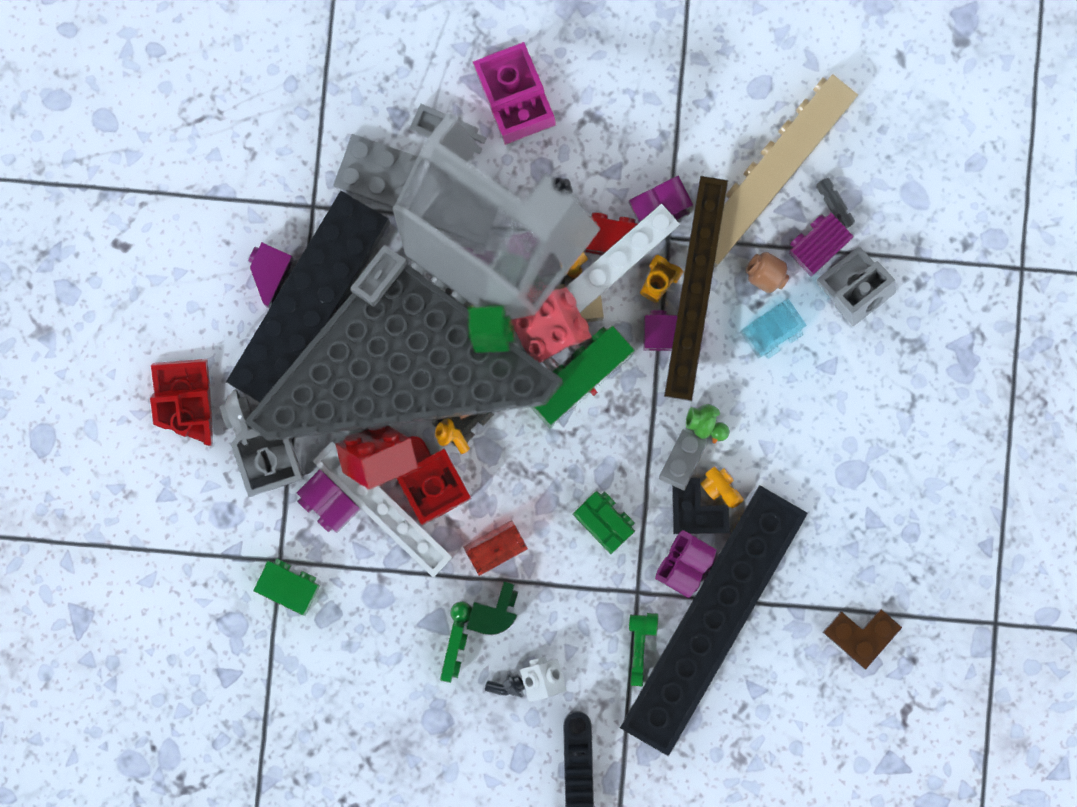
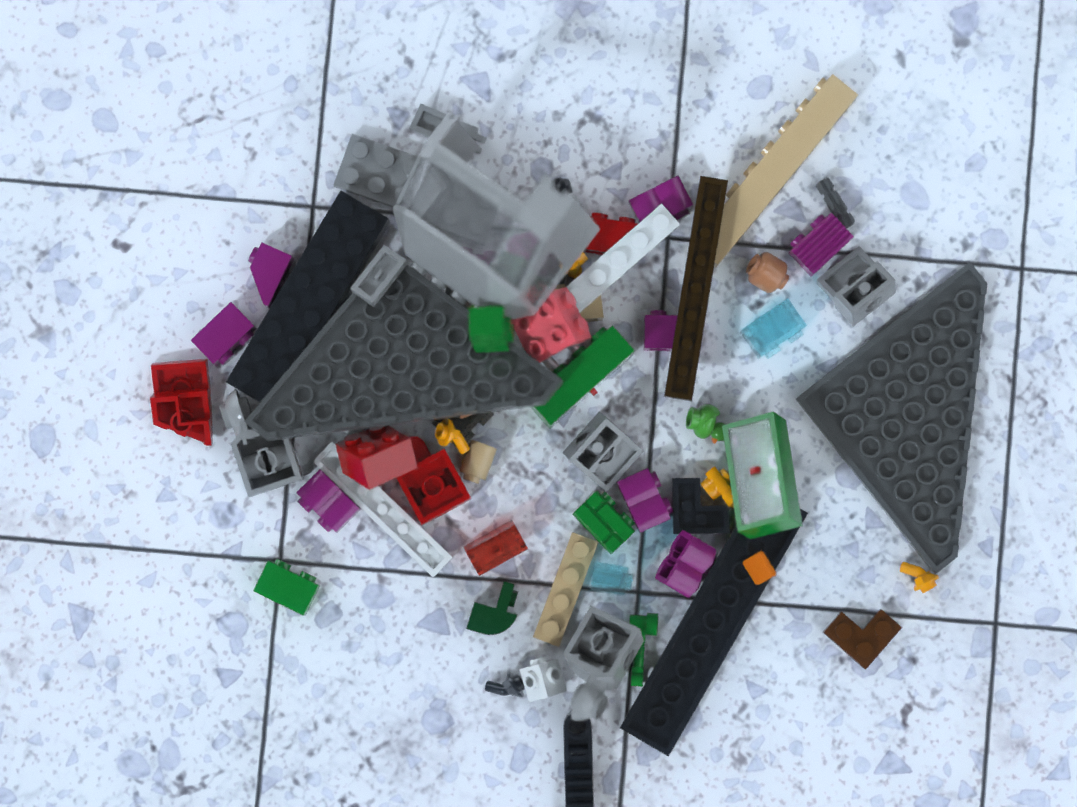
green plate [440,601,472,683] -> none
dark pink slope [473,42,556,145] -> none
light orange plate [640,255,684,303] -> none
light grey plate [659,429,708,490] -> none
none -> magenta brick [191,302,257,367]
none -> tan brick [460,440,497,484]
none -> tan plate [533,532,598,647]
none -> light grey brick [562,411,644,492]
none -> light grey brick [564,606,644,721]
none -> clear light blue brick [590,562,633,596]
none -> magenta brick [616,468,673,533]
none -> piece [722,411,803,539]
none -> orange slope [743,551,776,585]
none -> dark grey plate [796,262,988,574]
none -> light orange plate [900,562,939,593]

